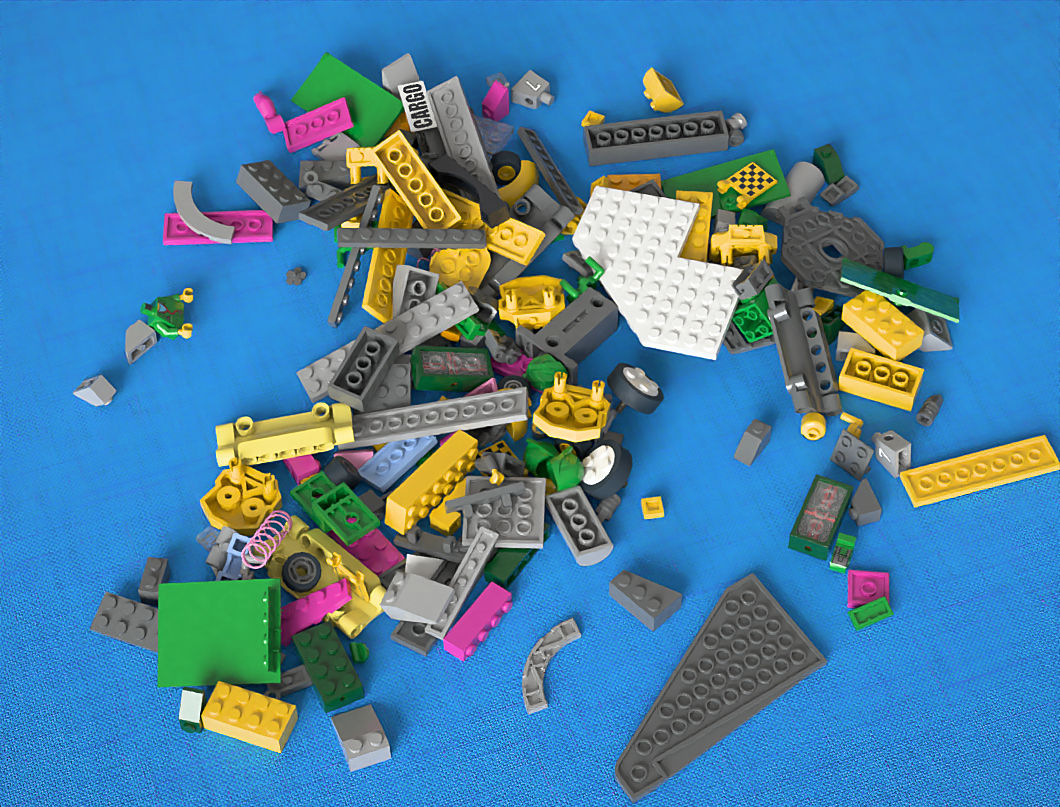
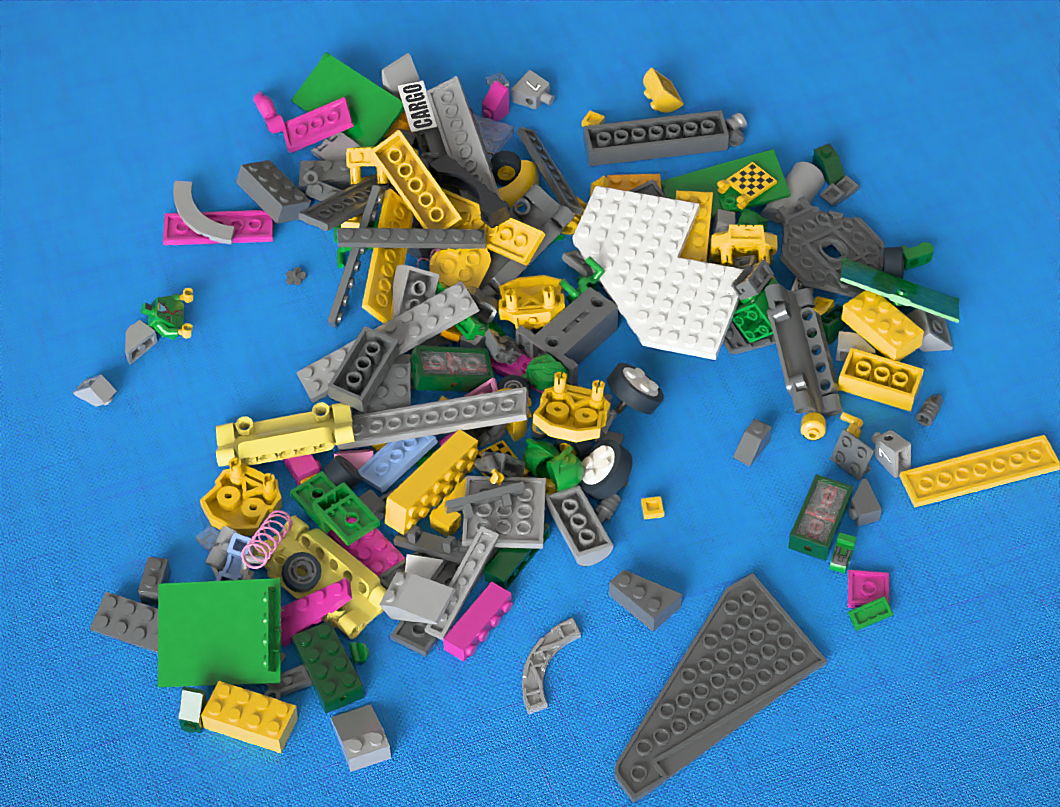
yellow flag [326,551,370,603] -> none

